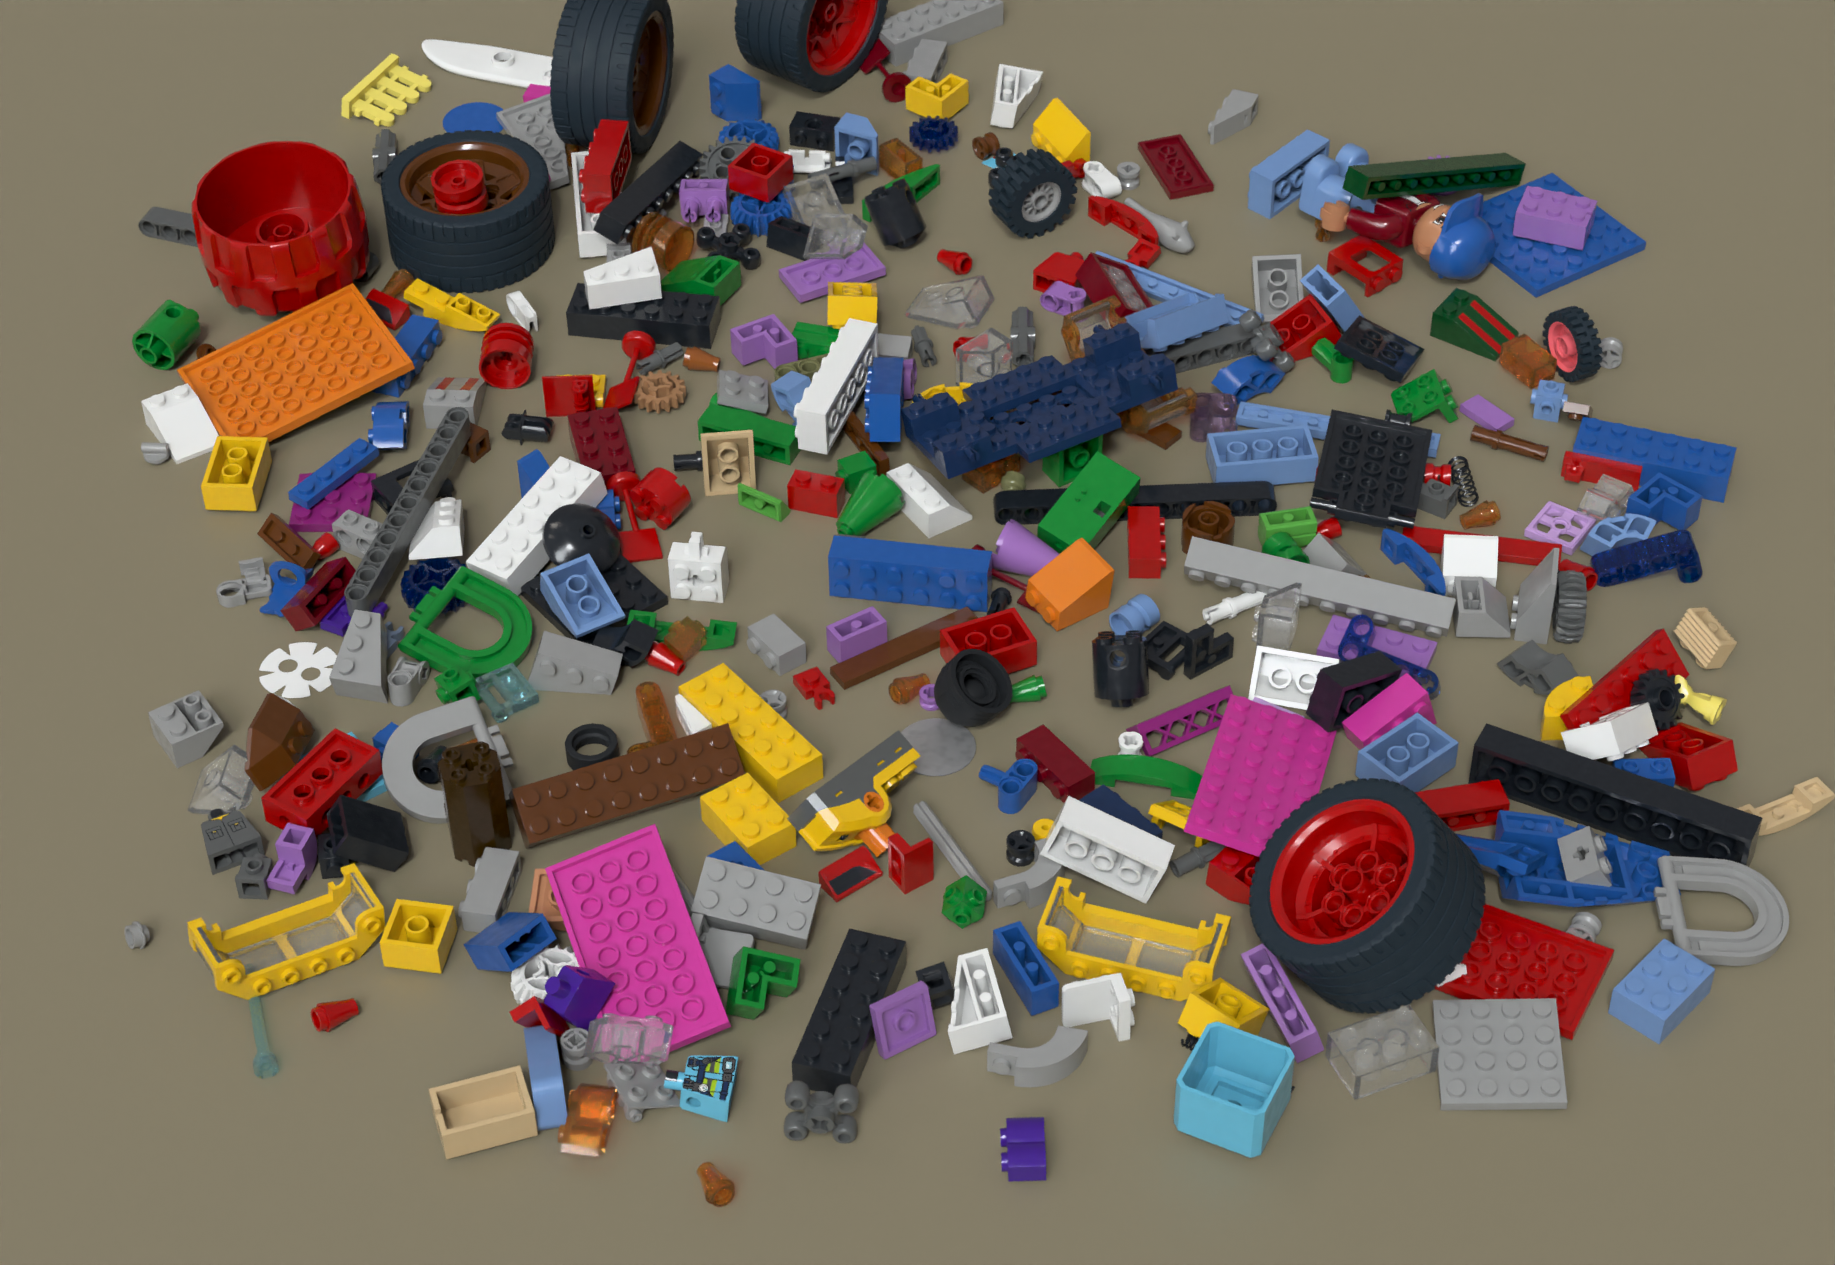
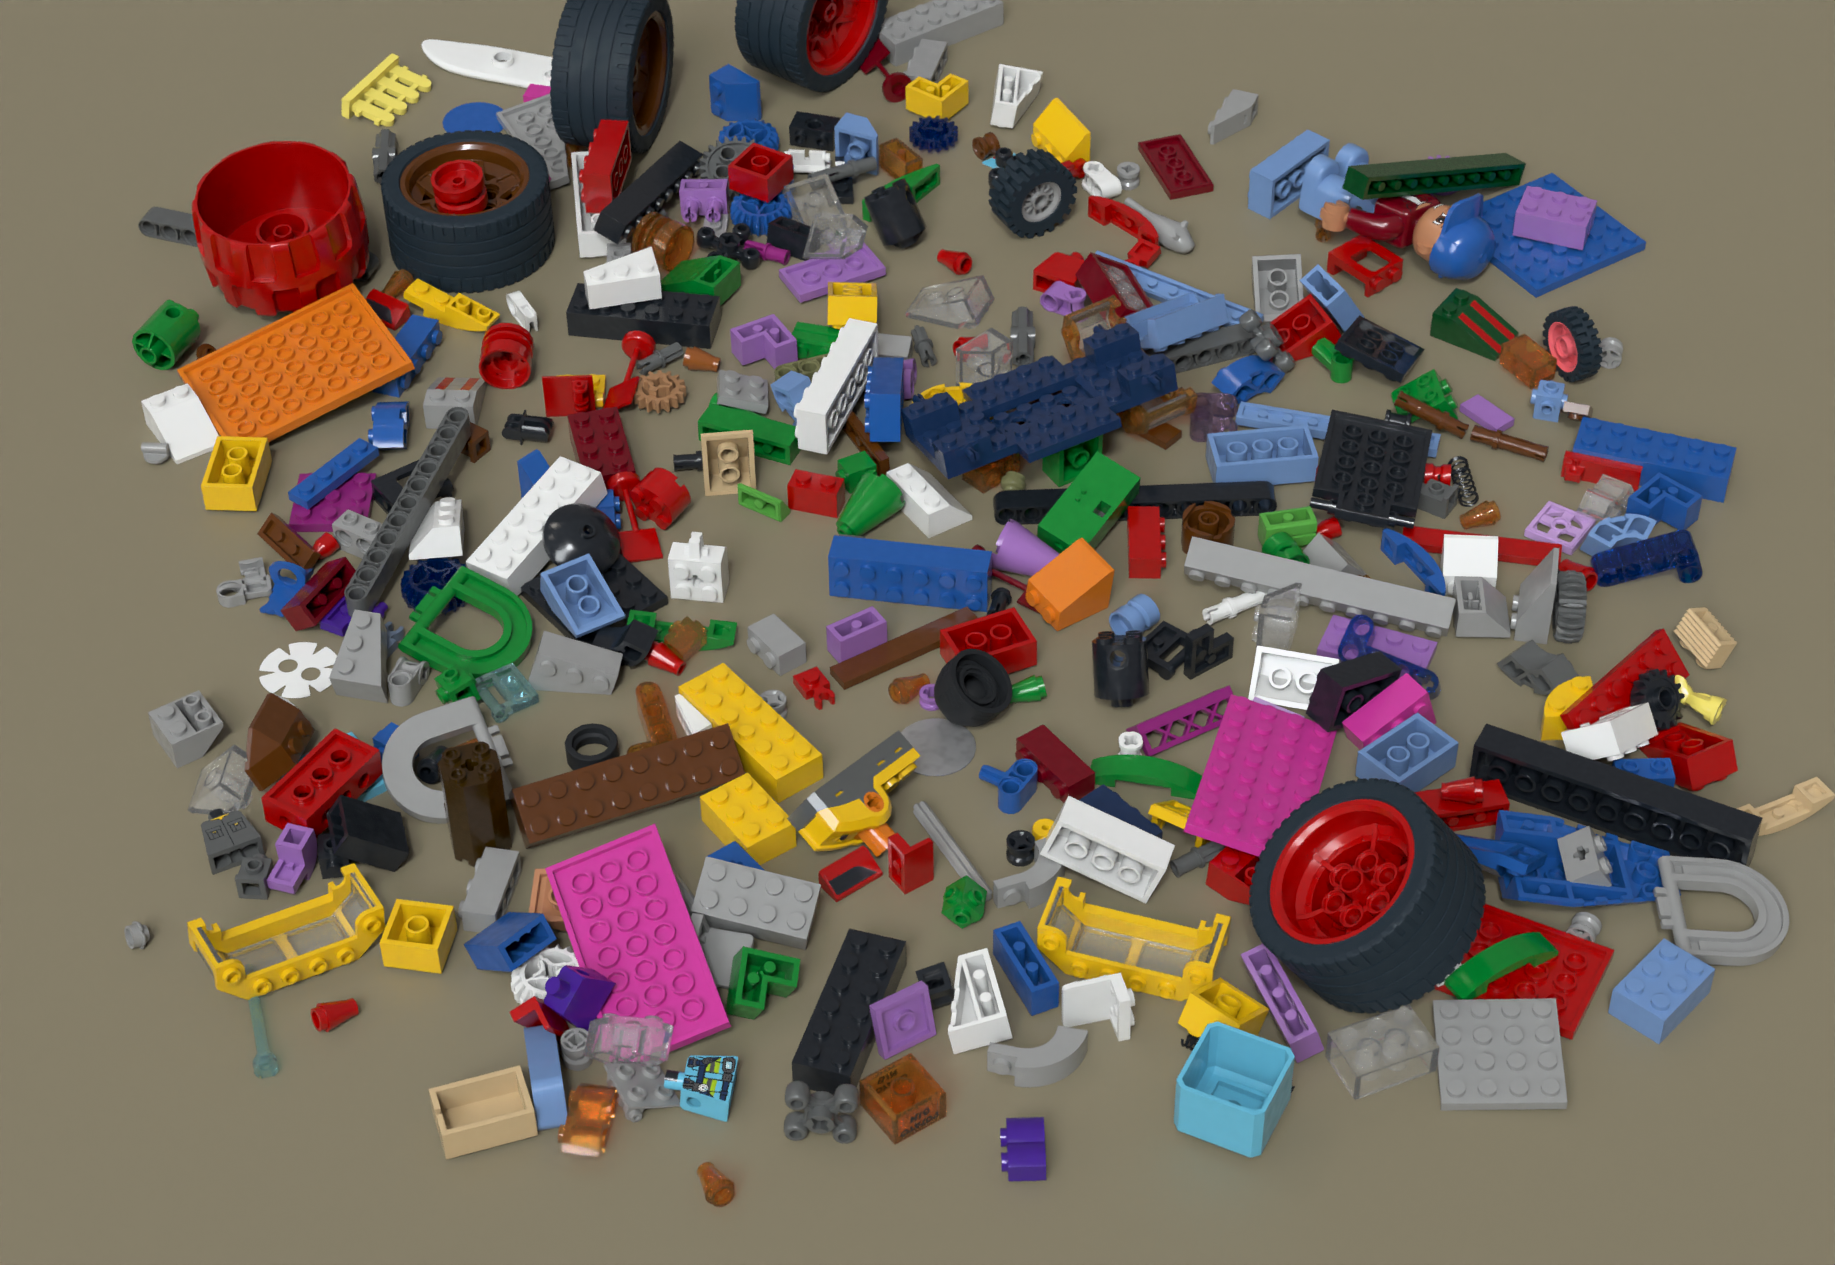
none -> magenta axle [743,240,791,265]
none -> clear orange brick [859,1053,946,1144]
none -> reddish brown pin [1394,391,1469,439]
none -> red cone [1441,776,1483,805]
none -> green slope [1444,932,1559,1000]

